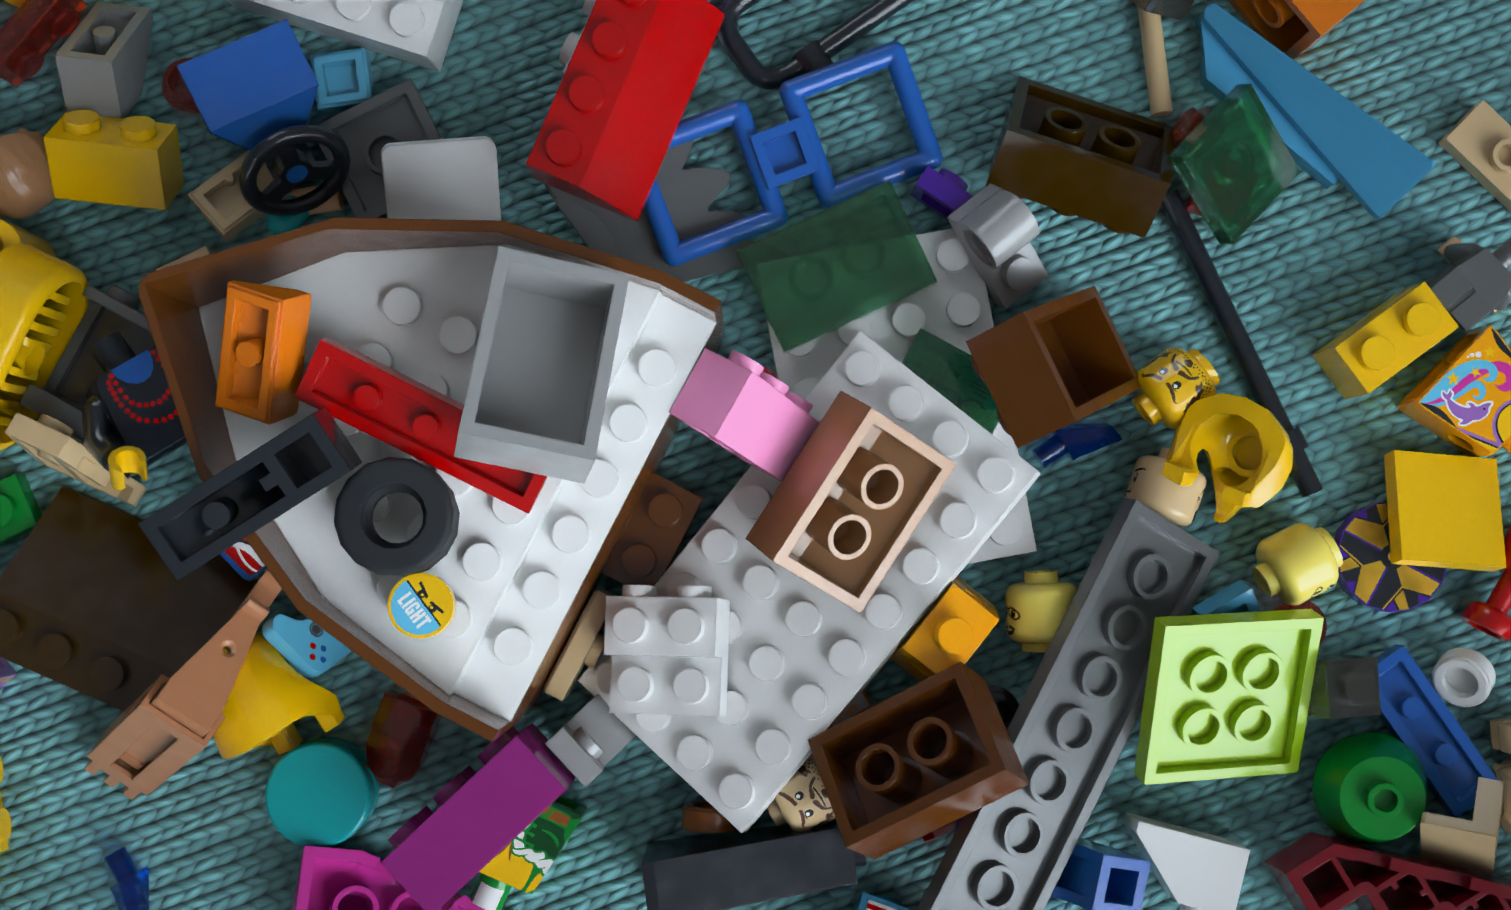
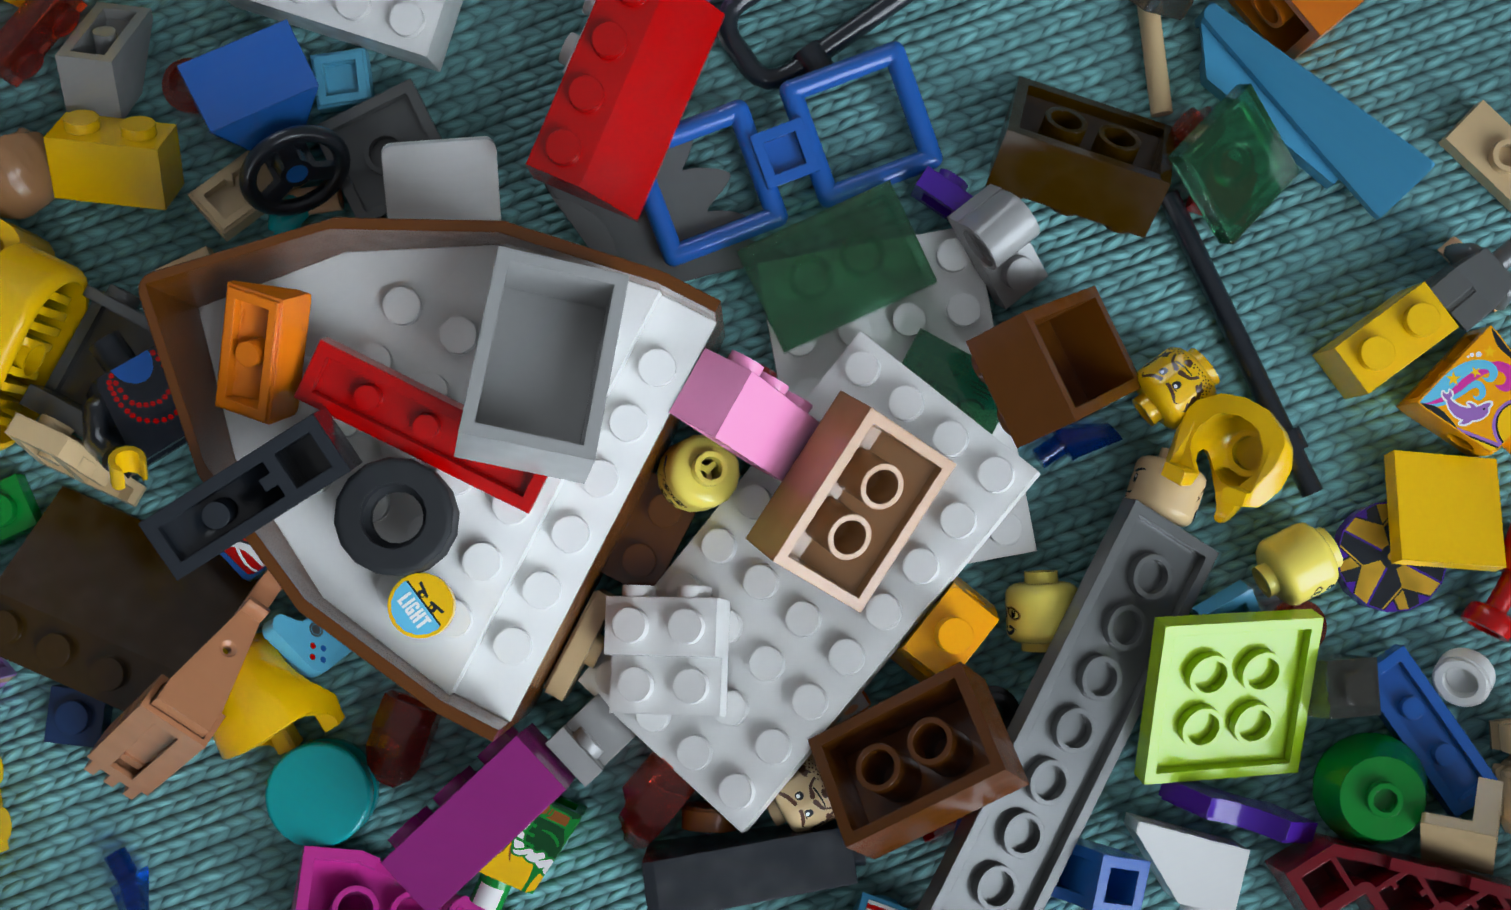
none -> dark blue plate [44,684,113,747]
none -> clear red rock [618,751,695,849]
none -> light yellow head [657,435,740,512]
none -> dark purple tile [1158,781,1318,844]

